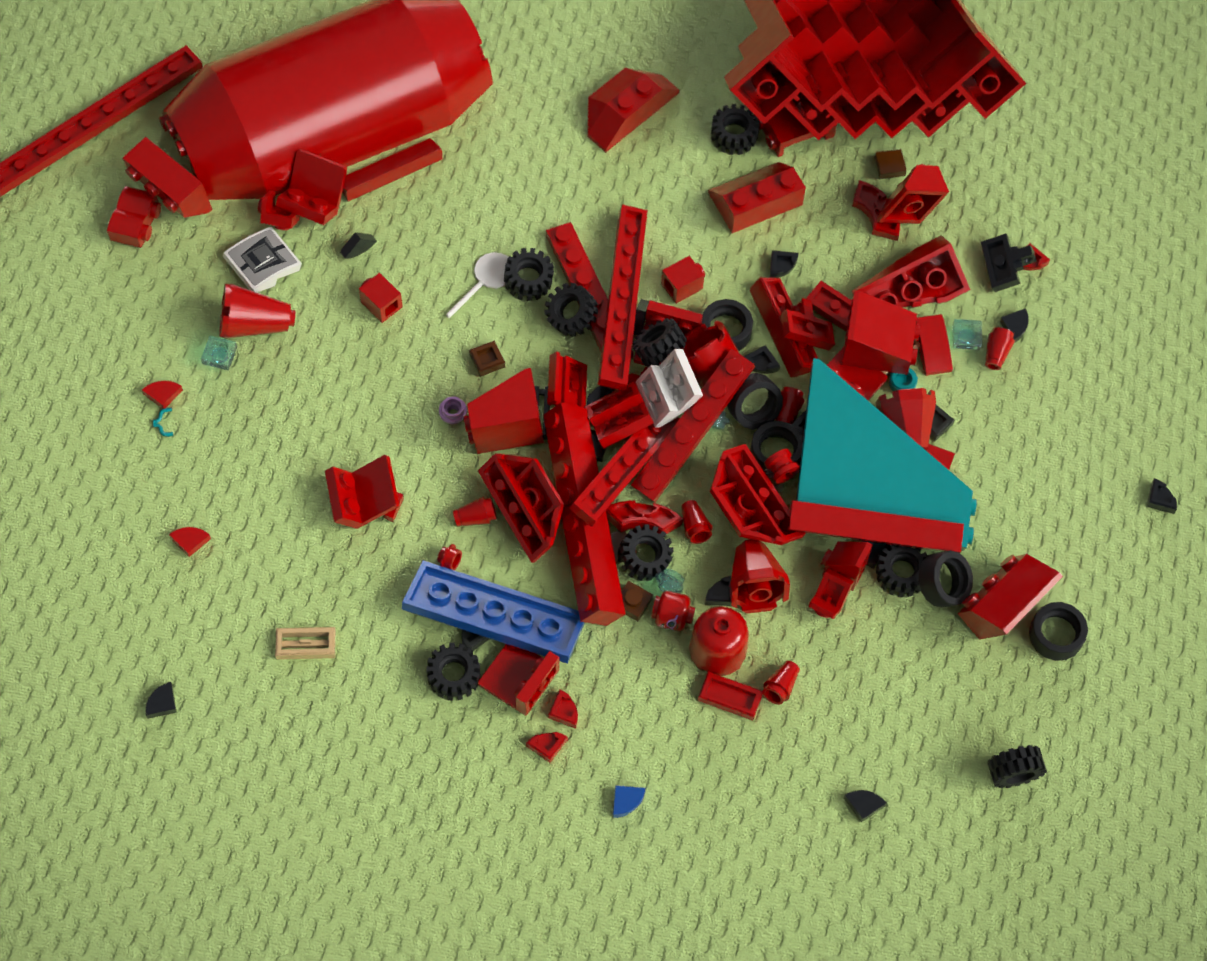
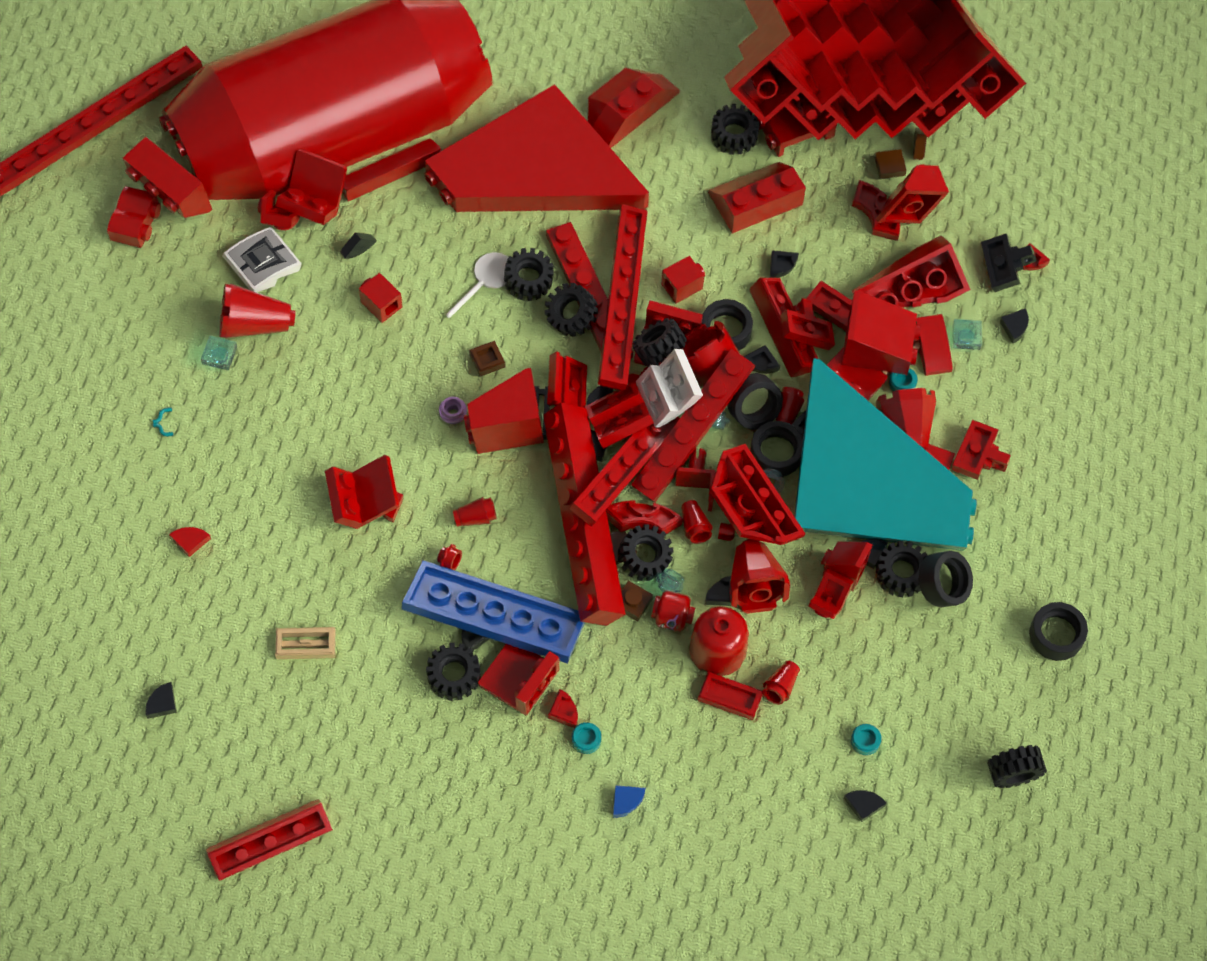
red tile [142,381,183,409] -> none
red wedge [478,453,565,563] -> none
red tile [526,732,568,763] -> none
black tile [633,299,649,335] -> none
red wheel [764,449,800,484] -> none
red tile [788,500,964,553] -> none
pearl dark grey tile [930,405,955,442] -> none
red slope [957,554,1063,640] -> none
red cone [985,327,1015,370] -> none
black tile [1146,478,1177,514] -> none
none -> red slope [206,799,333,881]
none -> red slope [424,84,649,212]
none -> teal tile [572,722,602,754]
none -> red bracket [675,448,715,512]
none -> red hand [718,522,735,541]
none -> teal tile [851,724,882,755]
none -> reddish brown tile [913,127,927,160]
none -> red hinge [951,420,1011,480]

